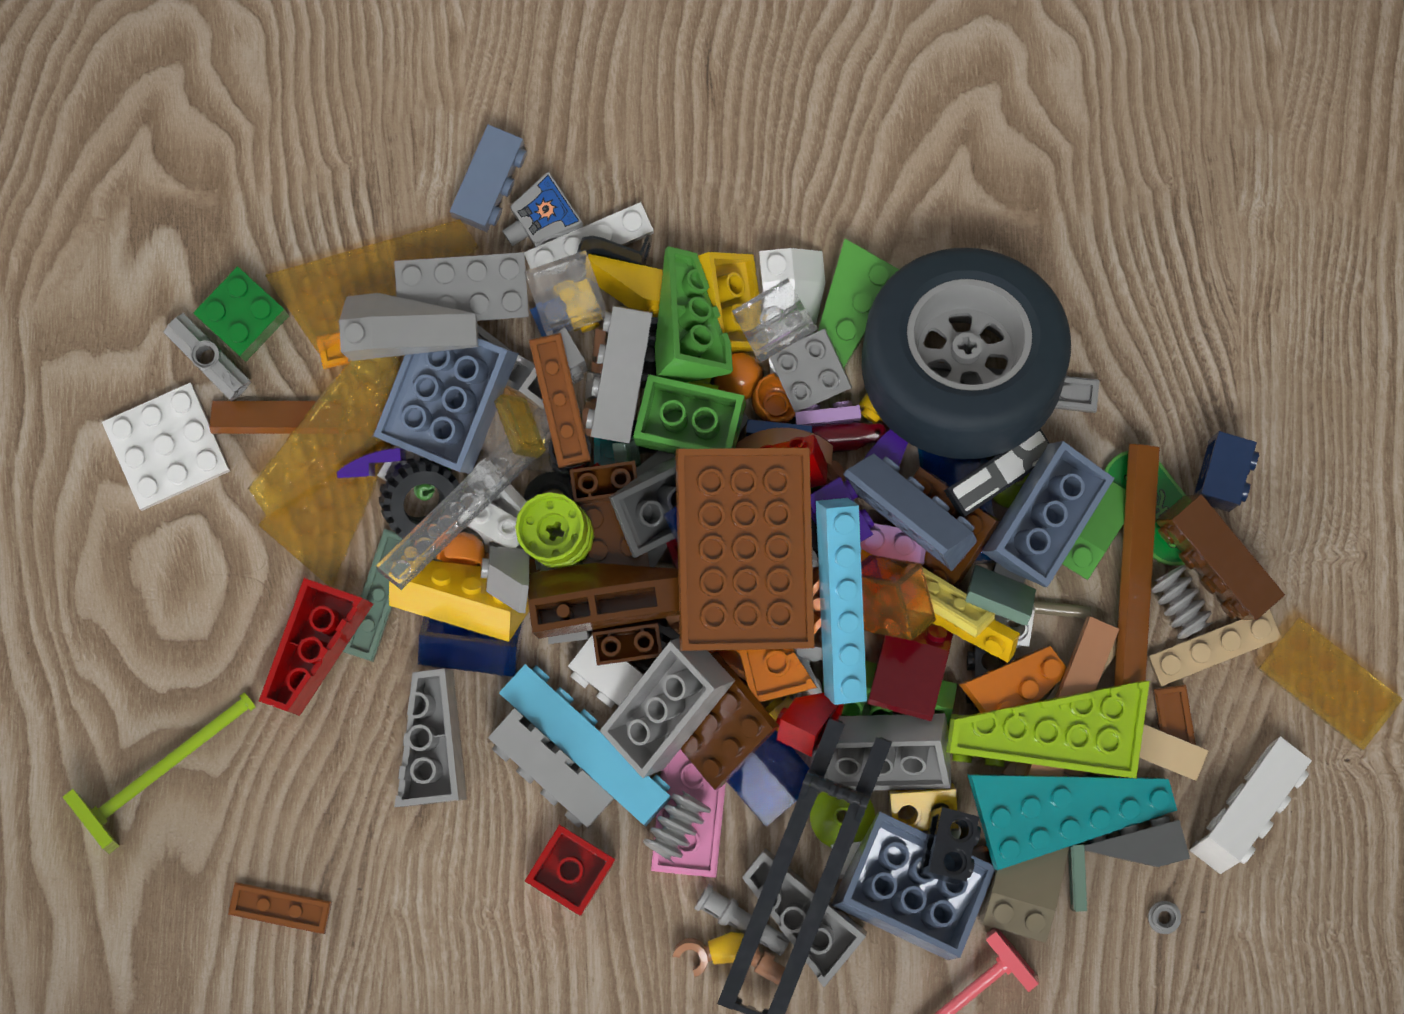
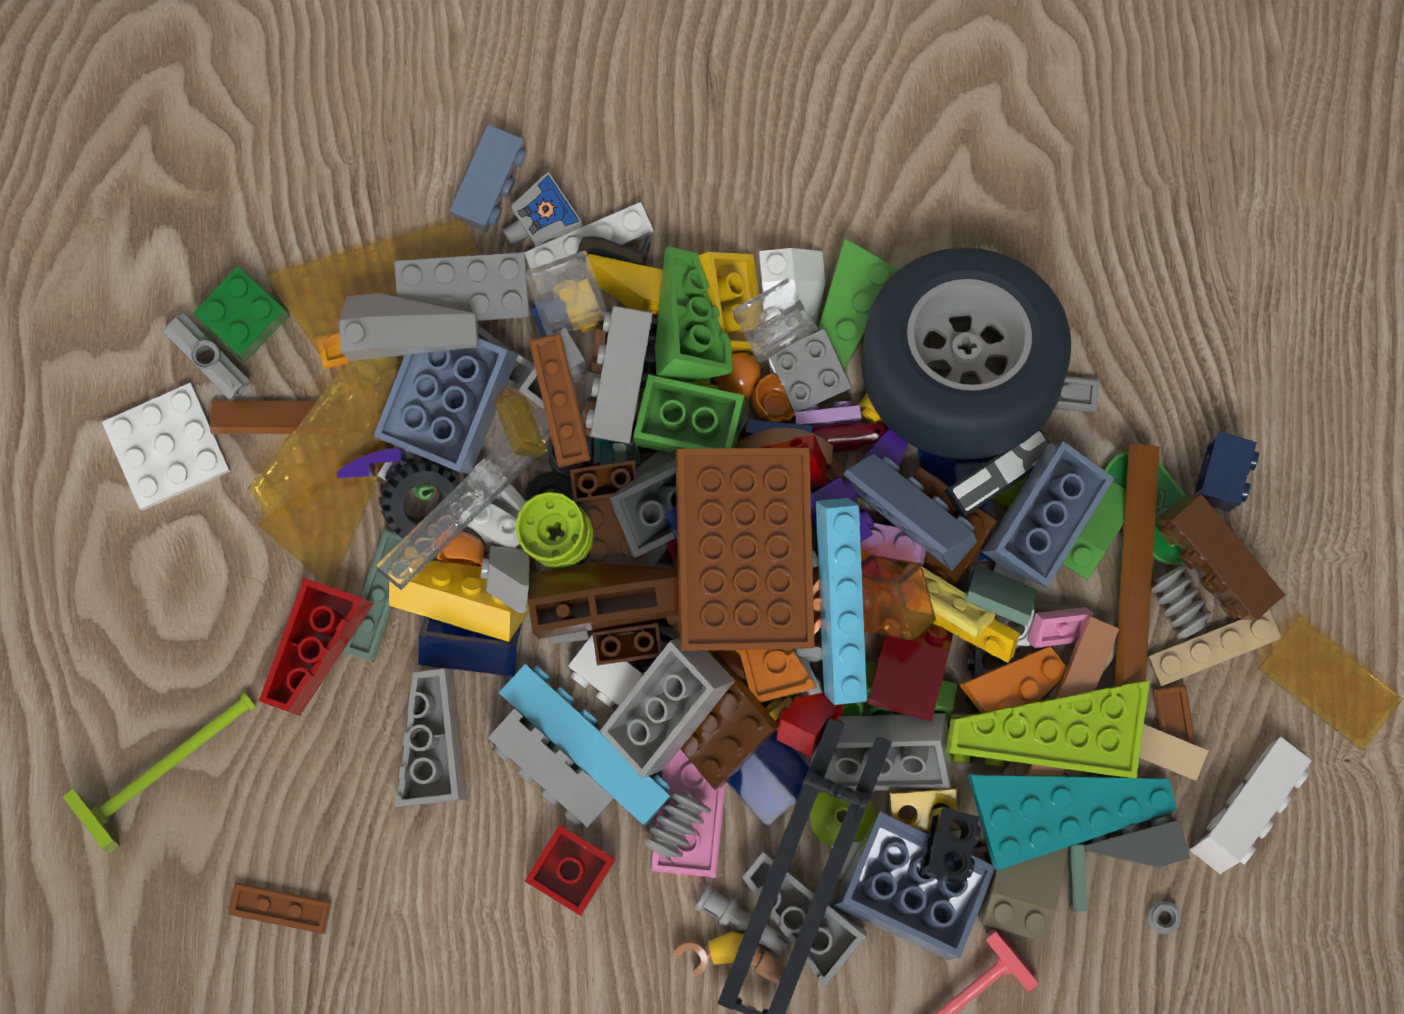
none -> bright pink plate [1027,607,1094,648]

